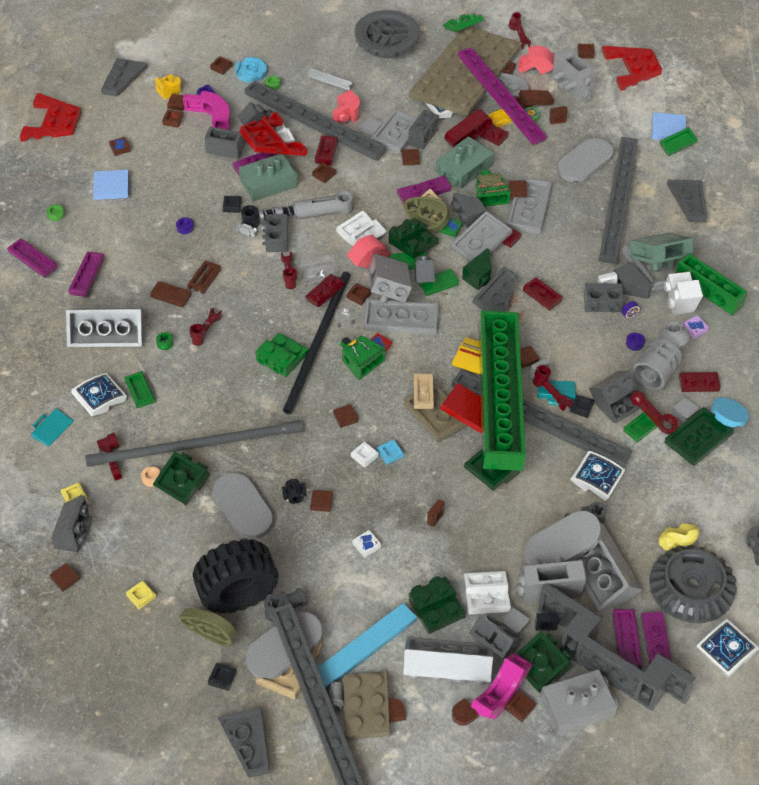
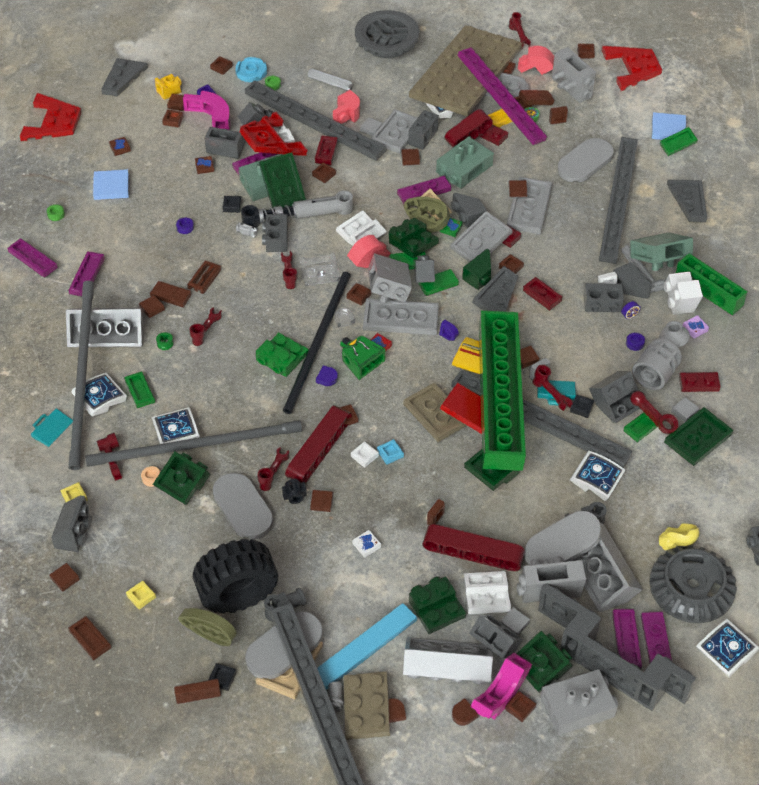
dark grey wing [217,707,271,778] -> none
dark red plate [305,274,344,307] -> none
tan plate [413,374,434,409] -> none
green plate [443,13,484,31] -> none
torso [476,170,511,207] -> none
black tile [535,613,559,631] -> none
medium azure tile [711,397,749,428] -> none
none -> dark grey piece [68,281,94,470]
none -> copper tile [68,616,111,660]
none -> copper tile [139,295,165,318]
none -> slope [152,407,200,444]
none -> copper tile [174,679,221,704]
none -> copper tile [195,156,214,174]
none -> dark red brick [257,447,289,491]
none -> dark green plate [258,152,306,208]
none -> dark red beam [285,405,352,484]
none -> dark purple tile [316,365,338,386]
none -> dark red beam [422,524,525,572]
none -> dark purple tile [439,320,459,341]
none -> copper tile [498,254,524,274]

